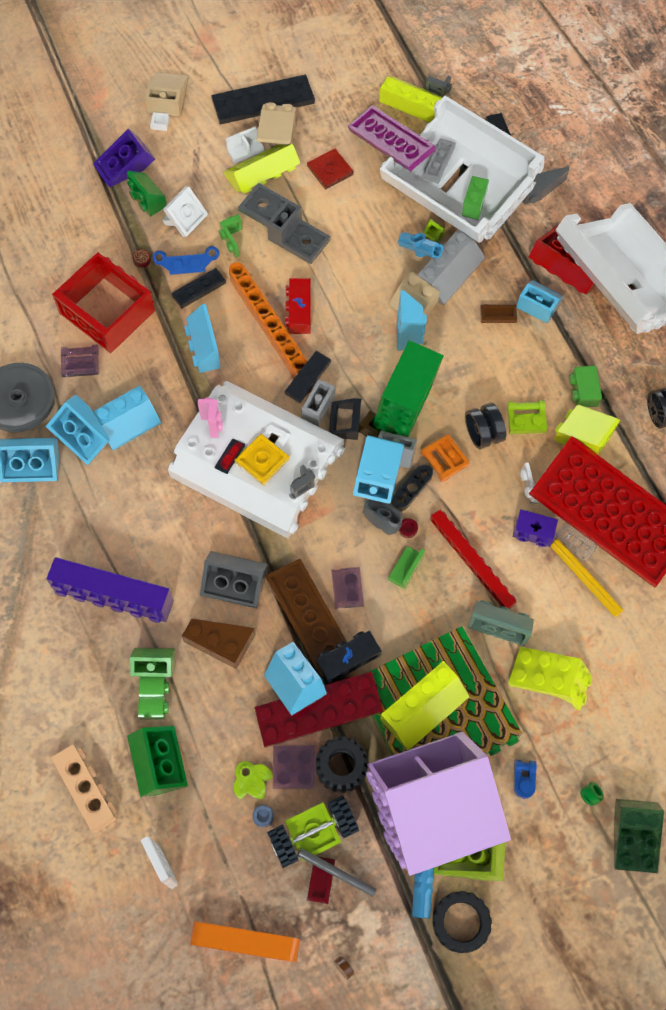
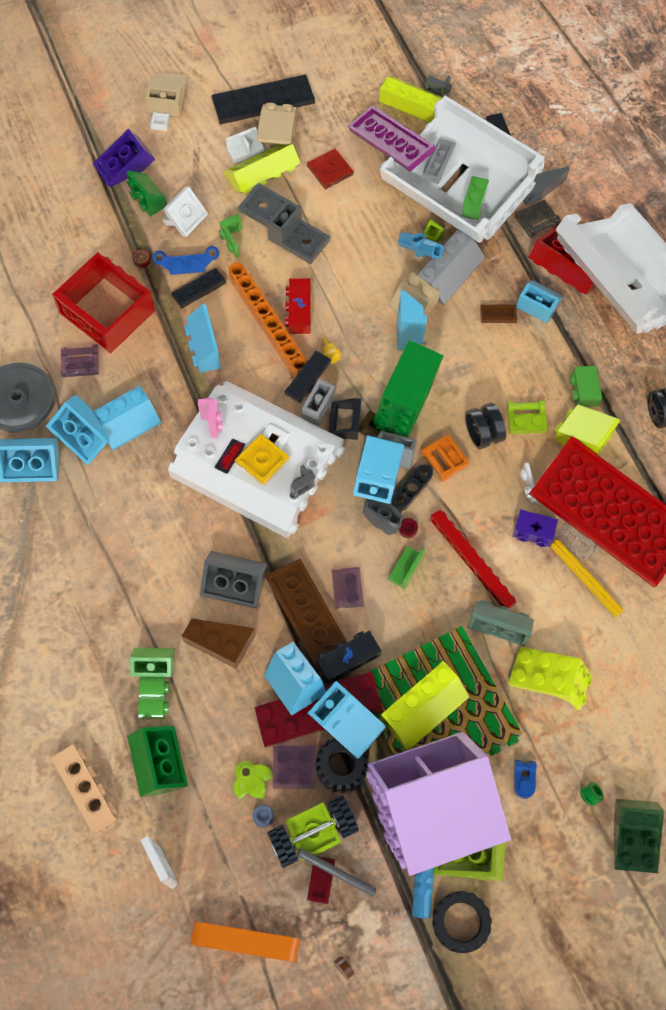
dark purple brick [46,557,174,623] -> none
none -> medium azure slope [308,681,386,759]
none -> yellow piece [322,337,342,364]
none -> clear smoke plate [515,200,561,238]

